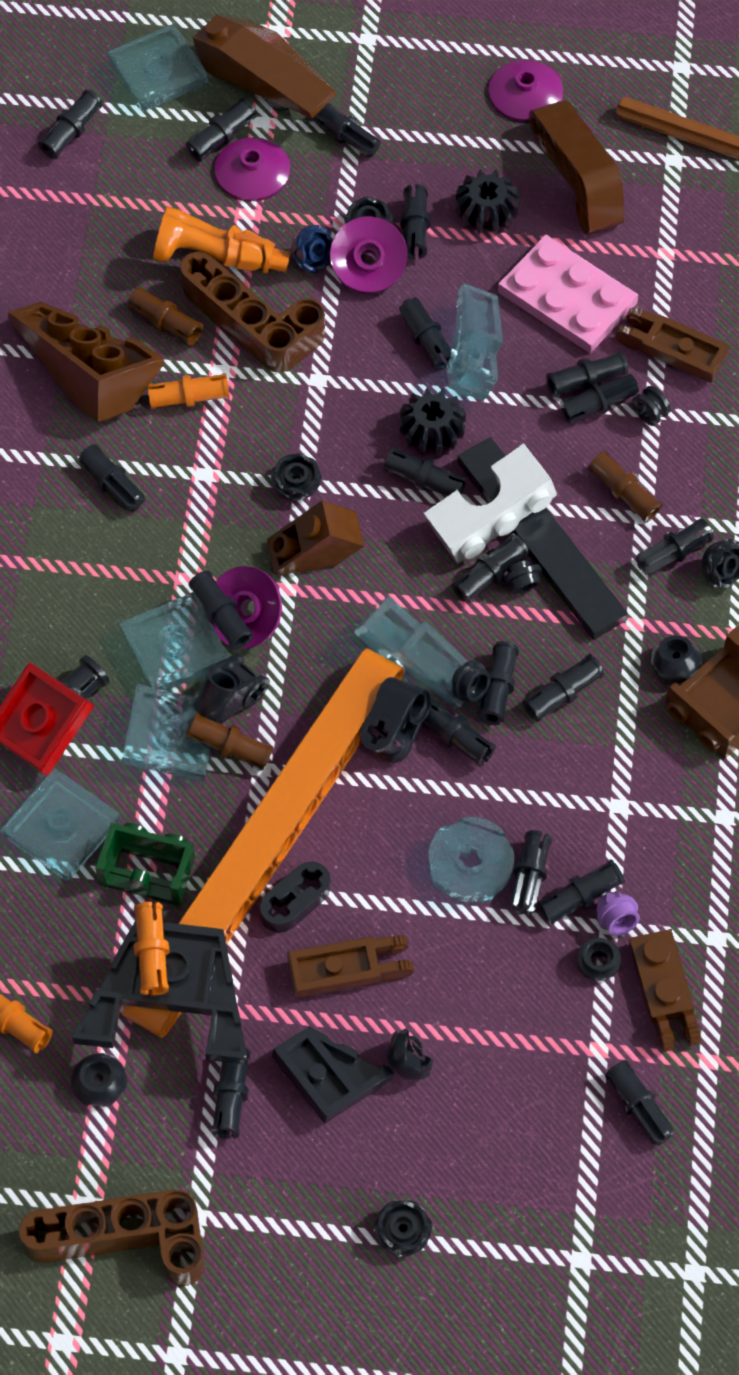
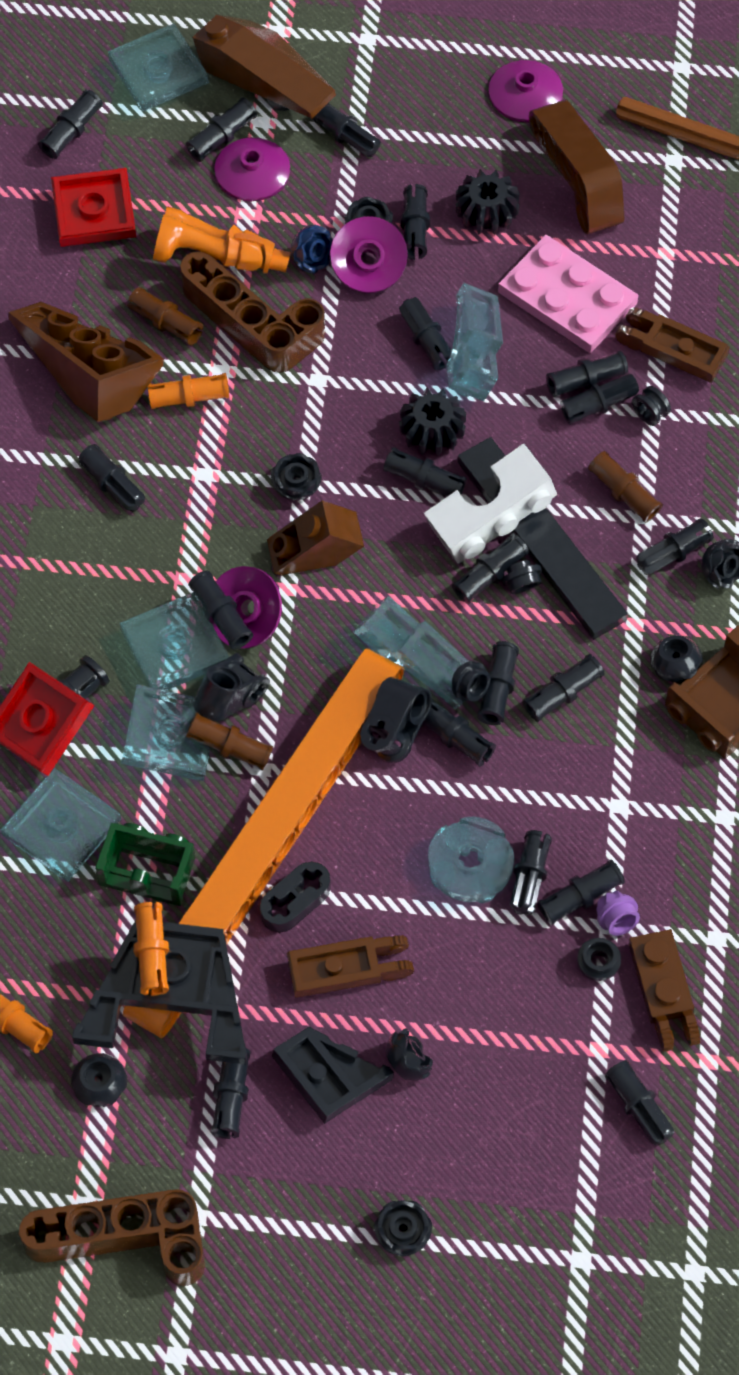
none -> red plate [51,168,137,247]

